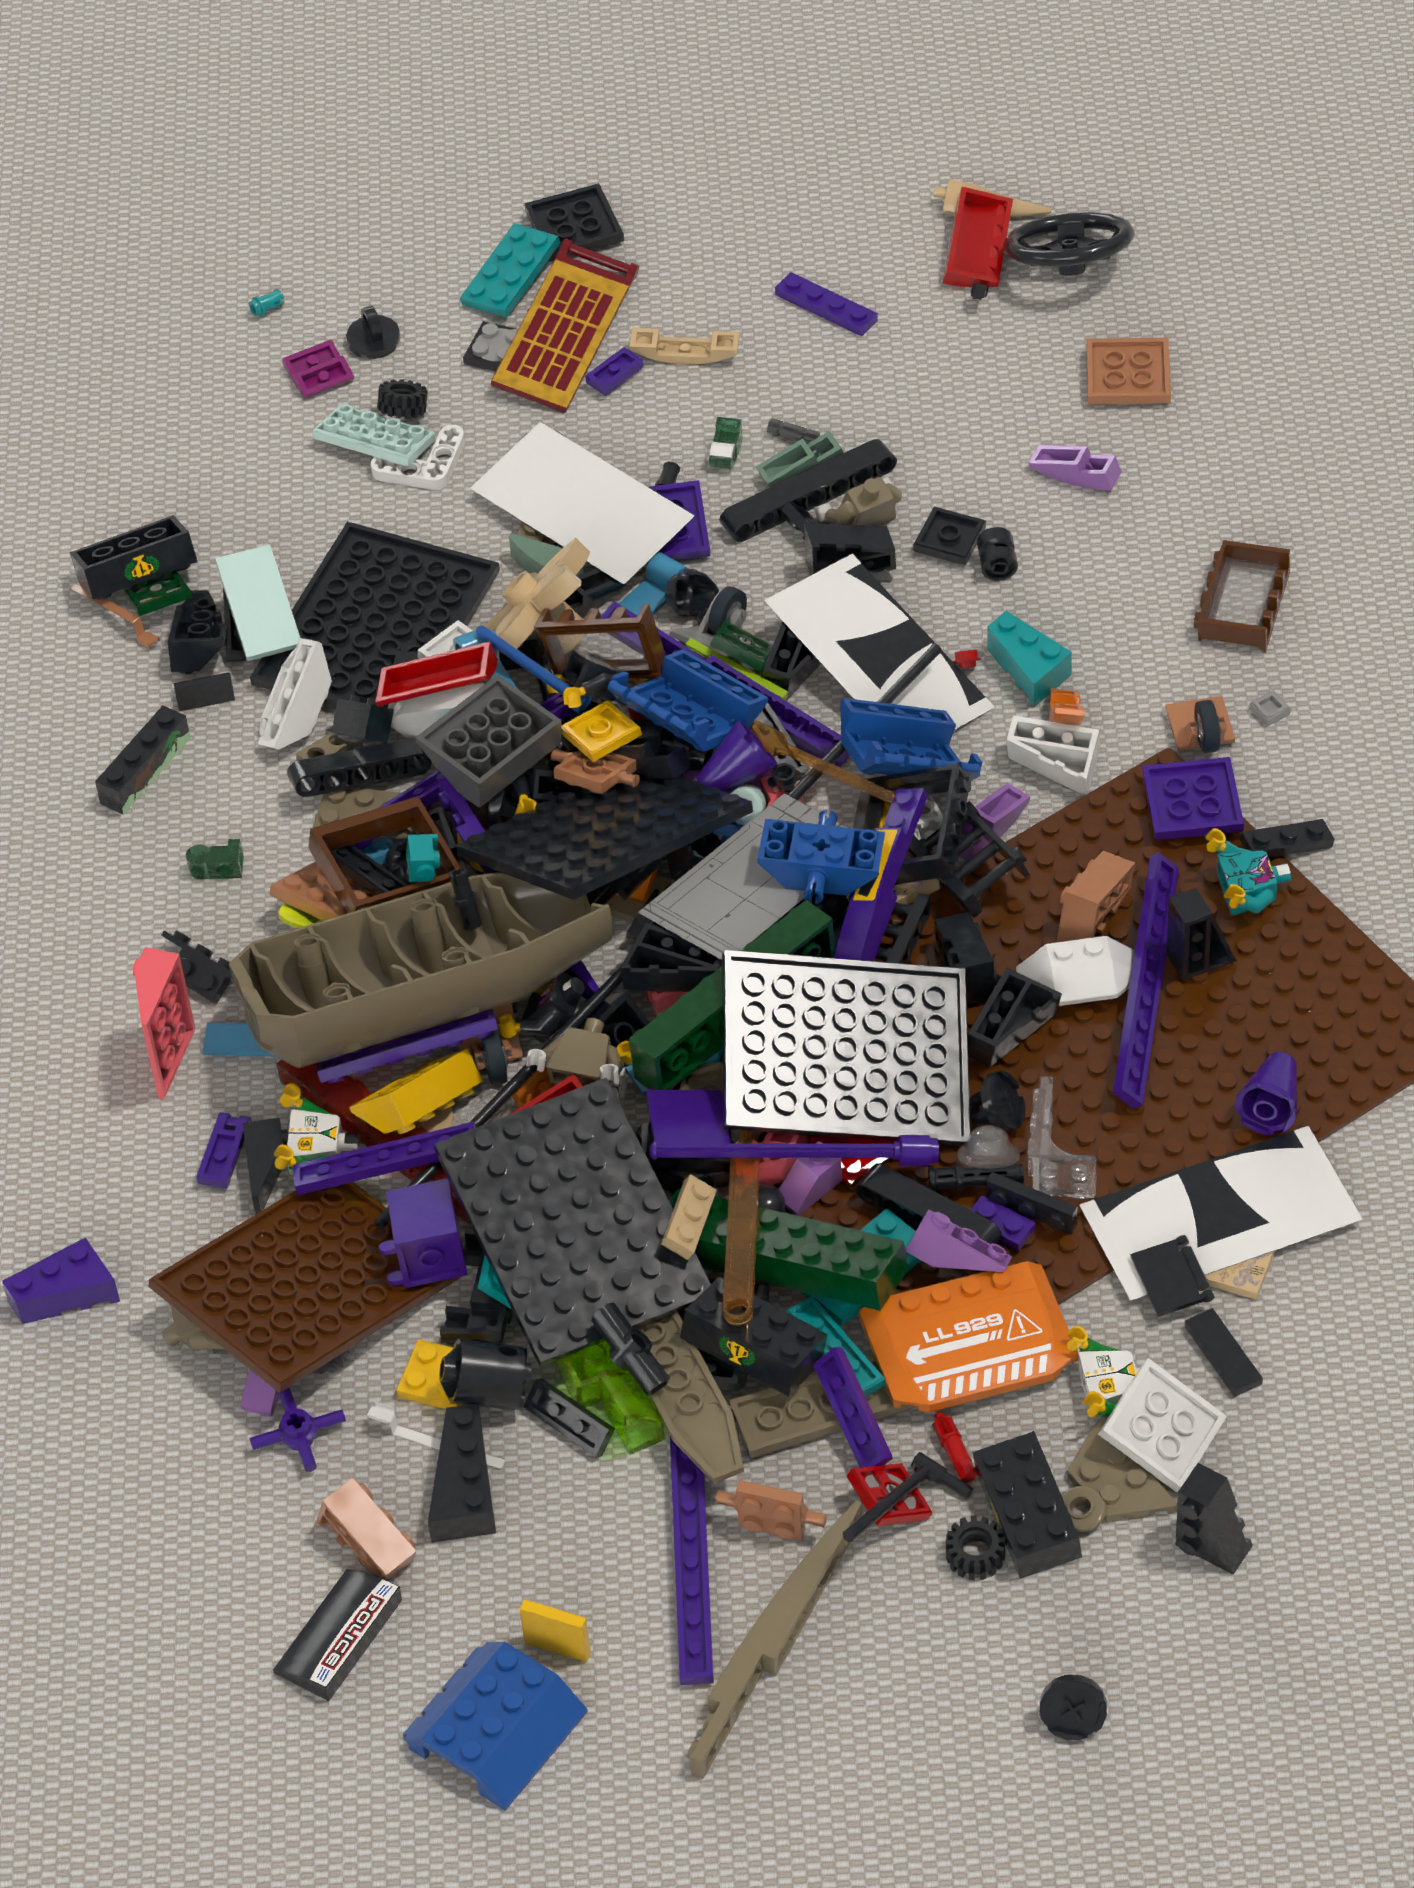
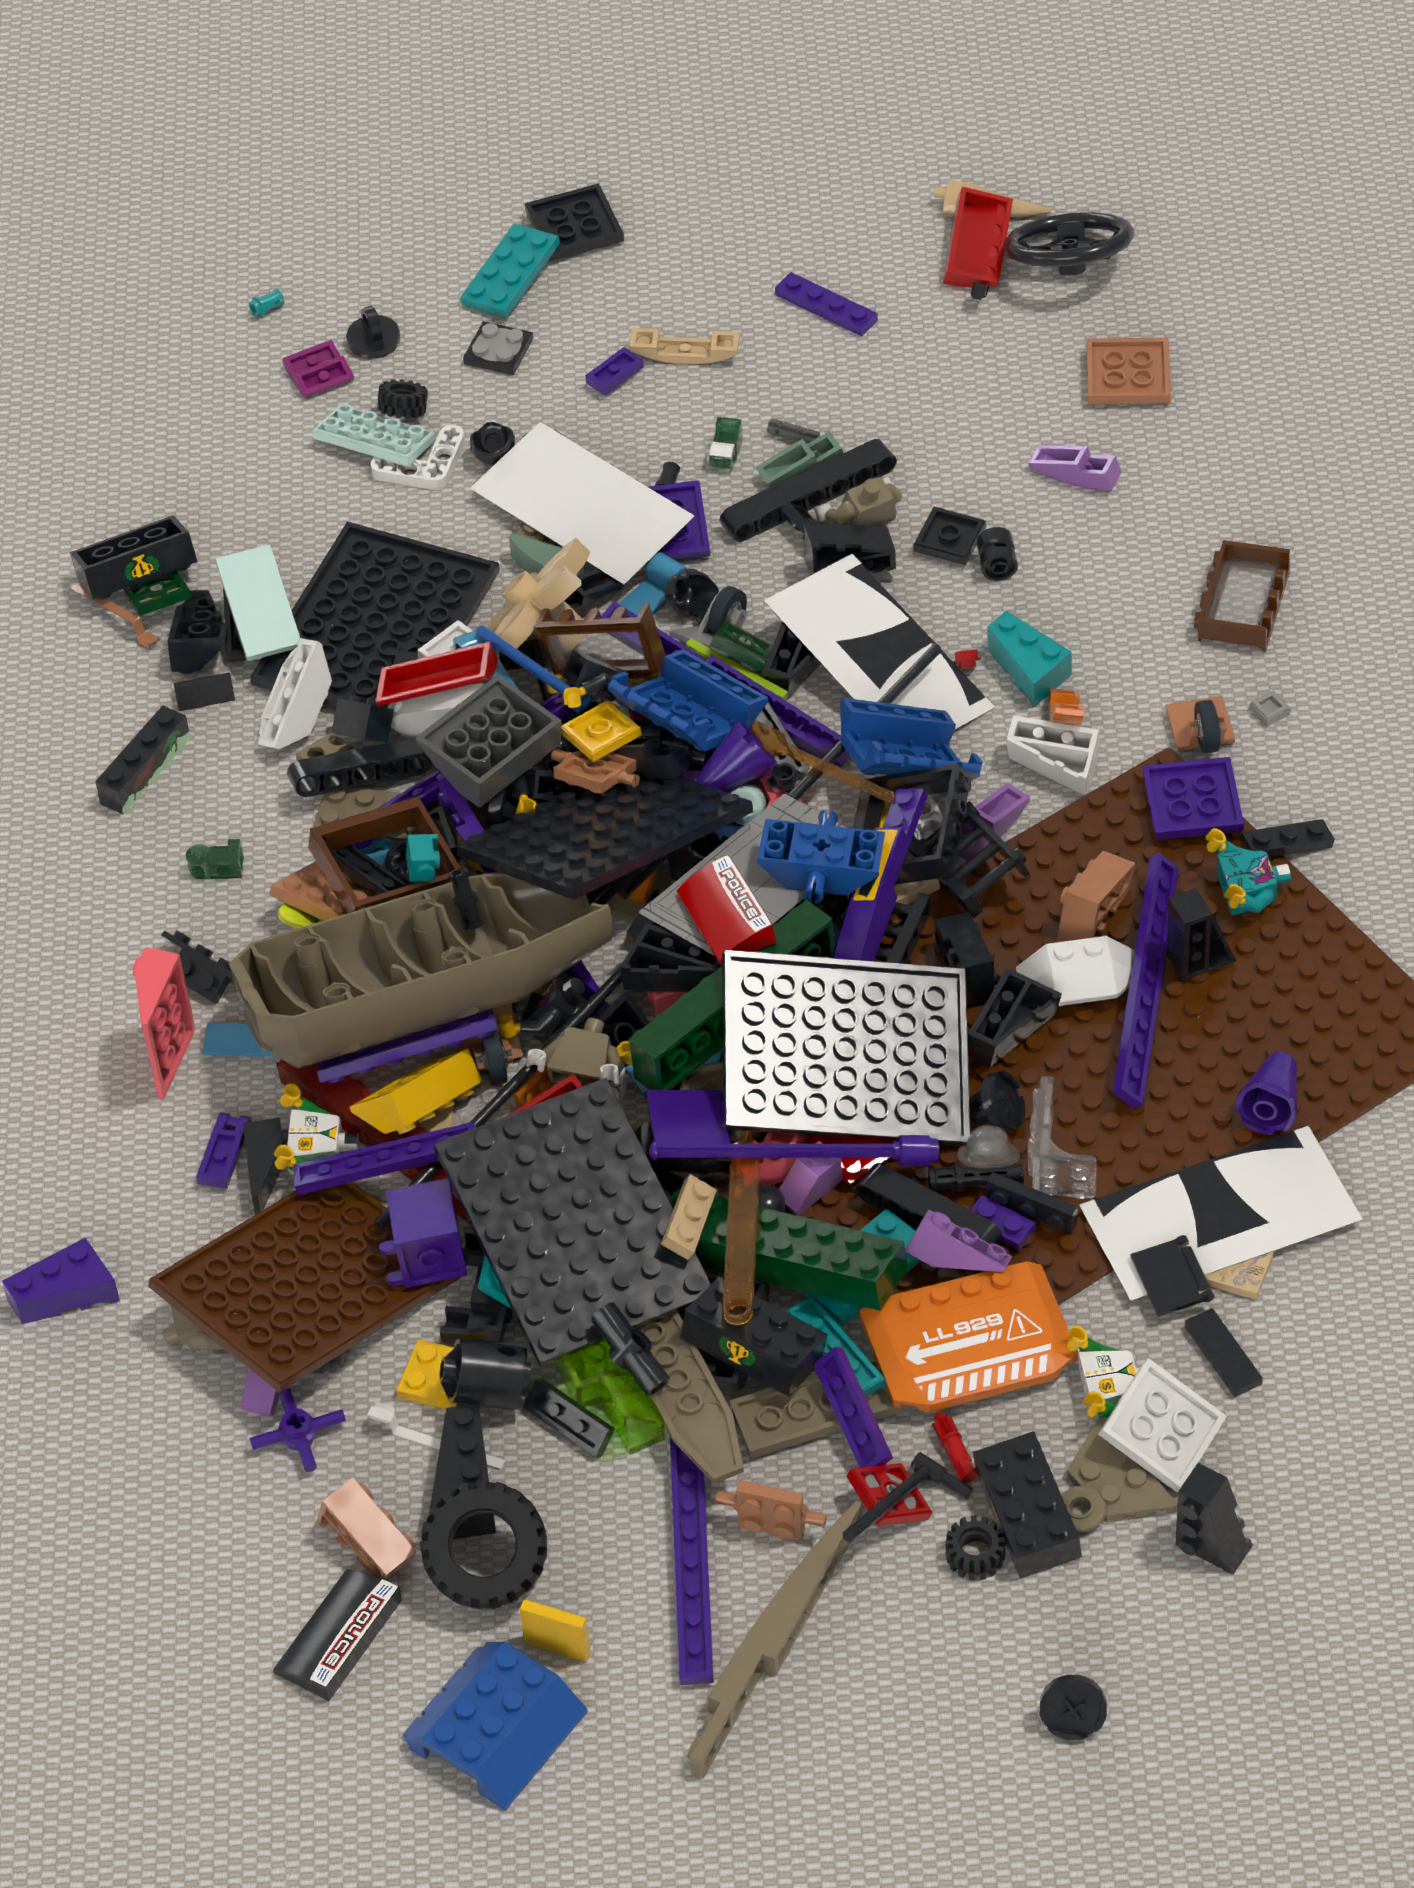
flag [491,238,640,413] -> none
none -> black tyre [420,1480,548,1610]
none -> black hair [470,421,516,466]
none -> red slope [676,855,777,966]

